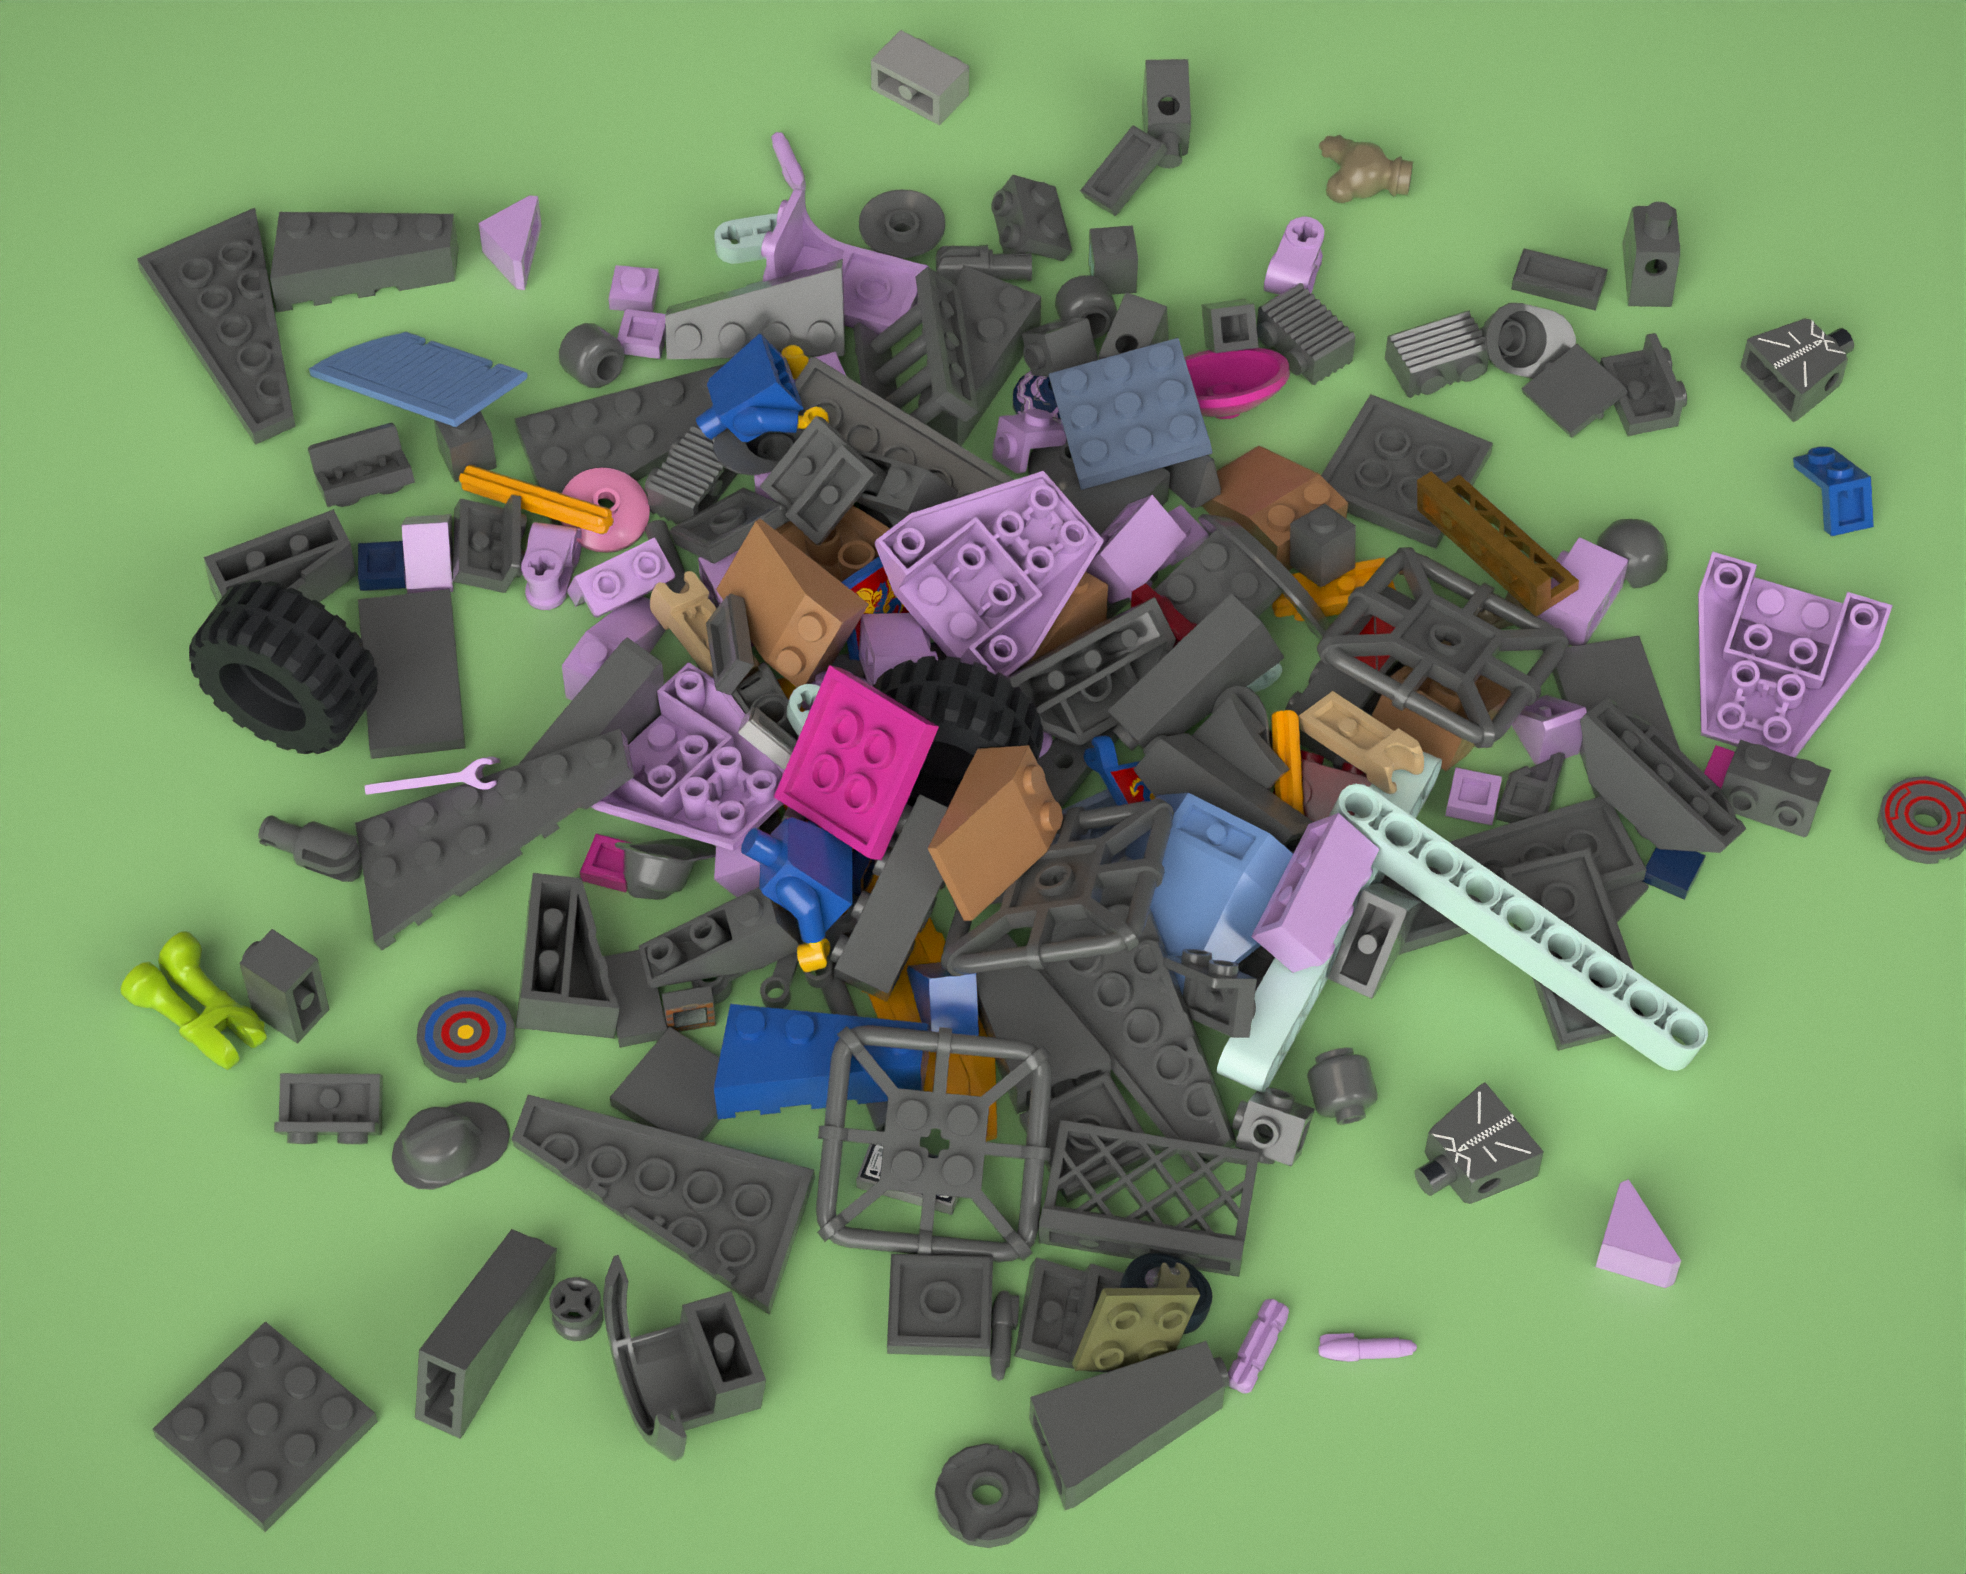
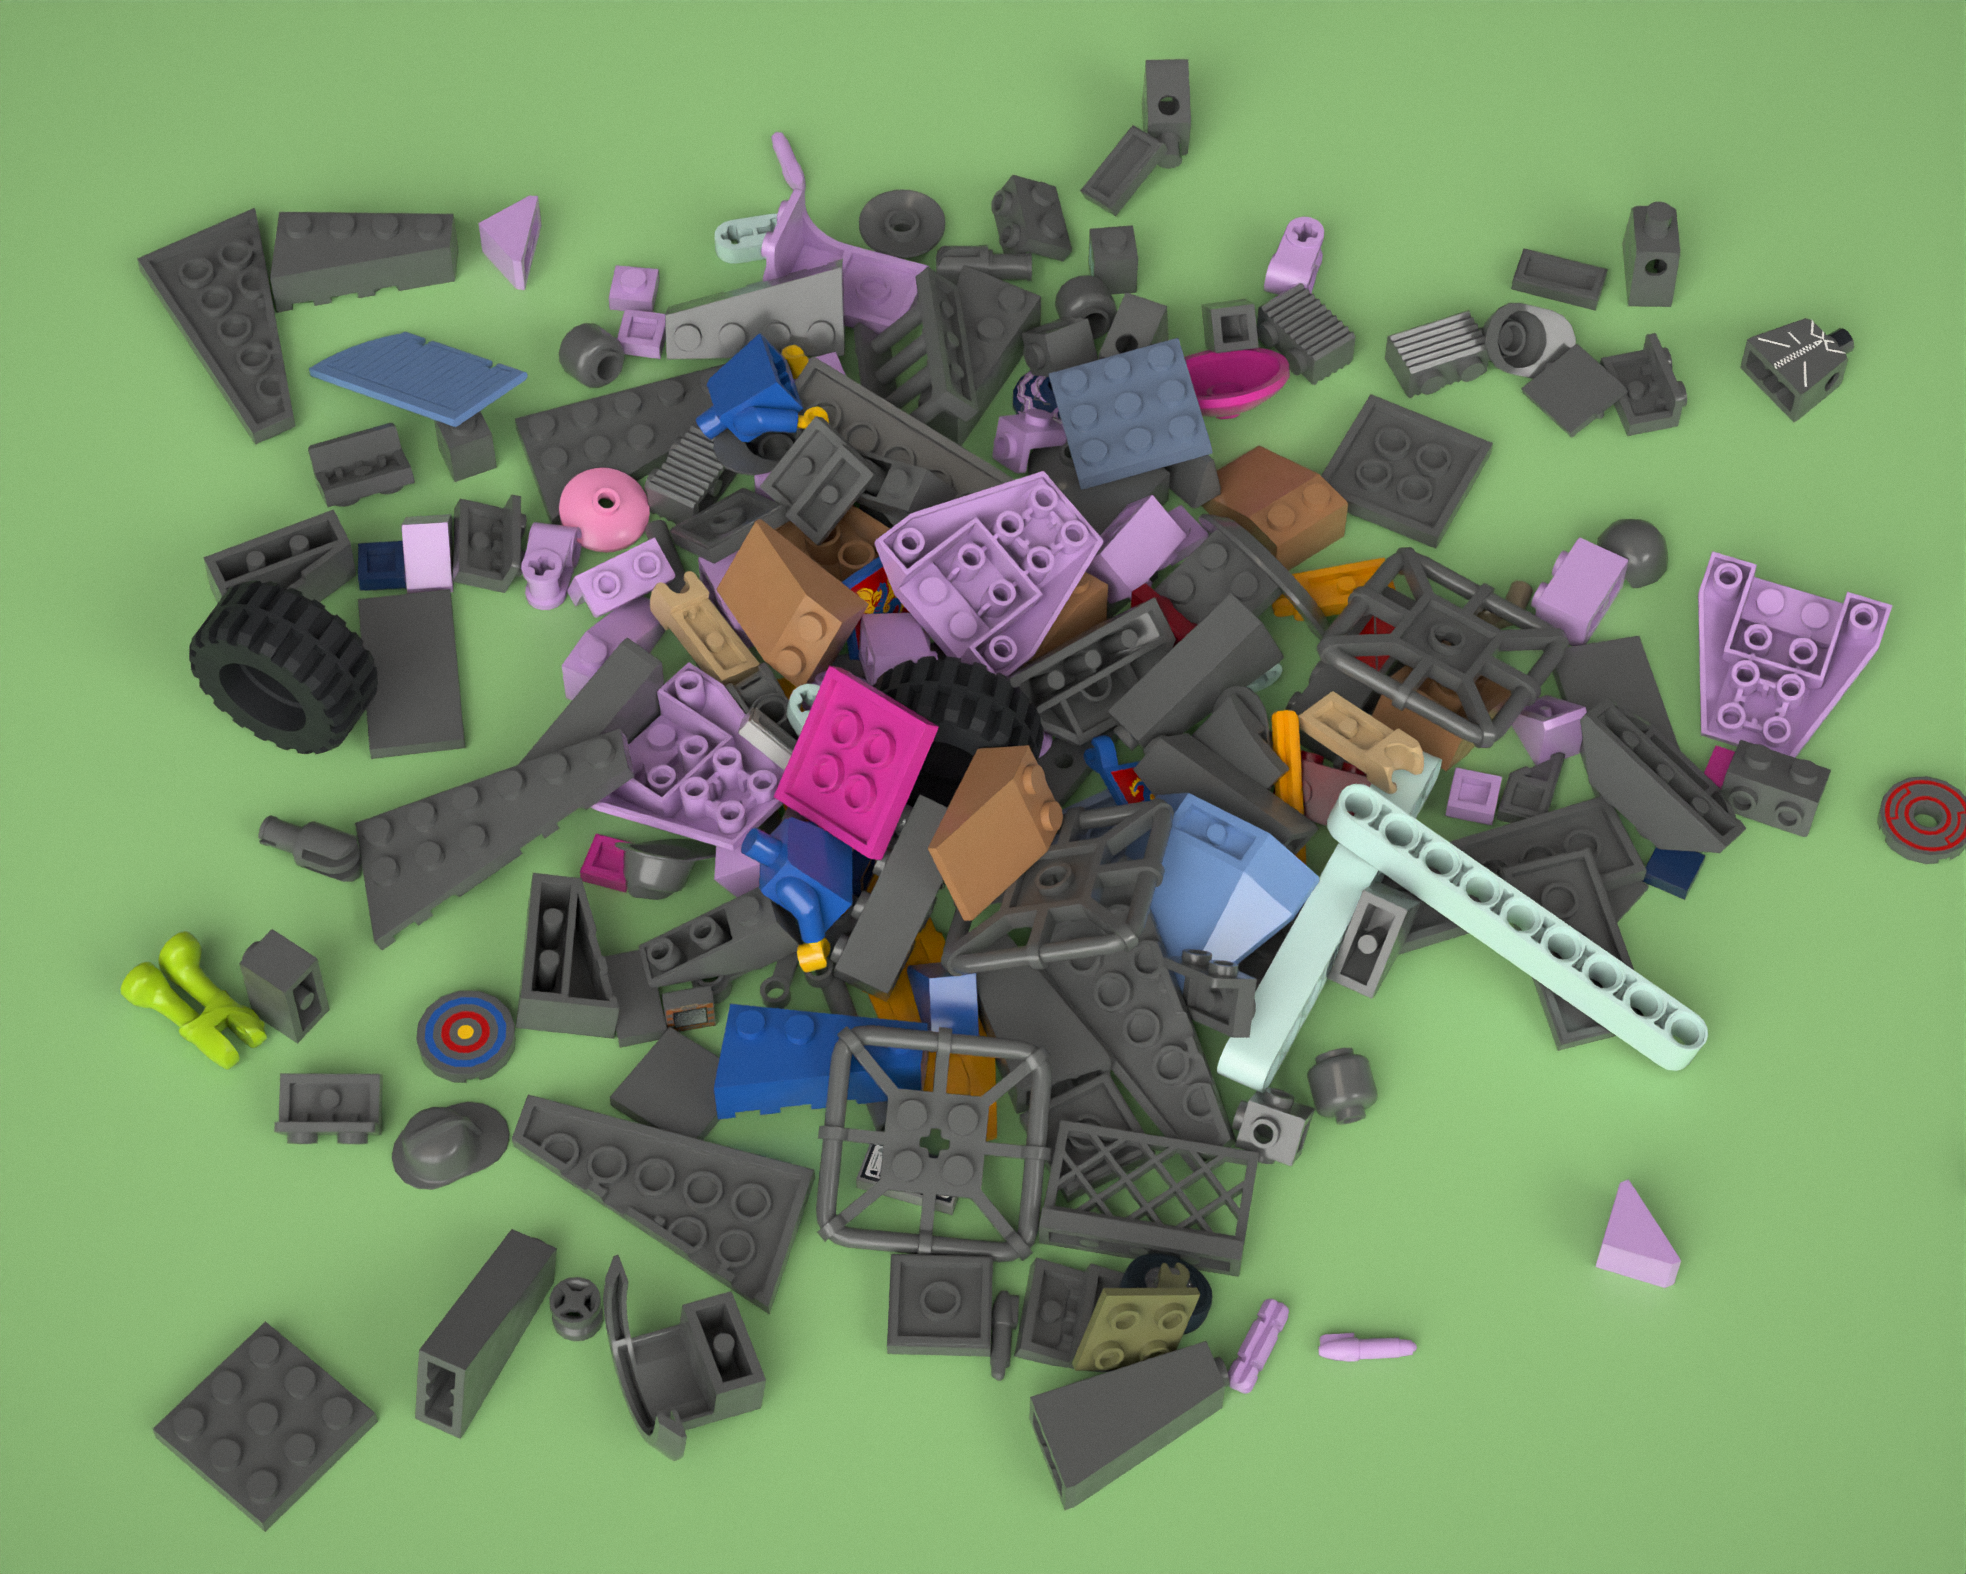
lavender flag [364,757,501,795] -> none
light orange axle [459,465,614,535] -> none
dark grey tile [706,593,754,695] -> none
light grey brick [871,30,969,126] -> none
dark grey tile [935,1443,1040,1548] -> none
lavender brick [1251,813,1379,973] -> none
dark grey brick [1290,504,1356,588] -> none
dark tan animal [1319,135,1413,203] -> none
dark grey torso [1415,1082,1544,1204] -> none
pearl gold fence [1417,471,1579,617] -> none
blue bracket [1793,447,1874,536] -> none

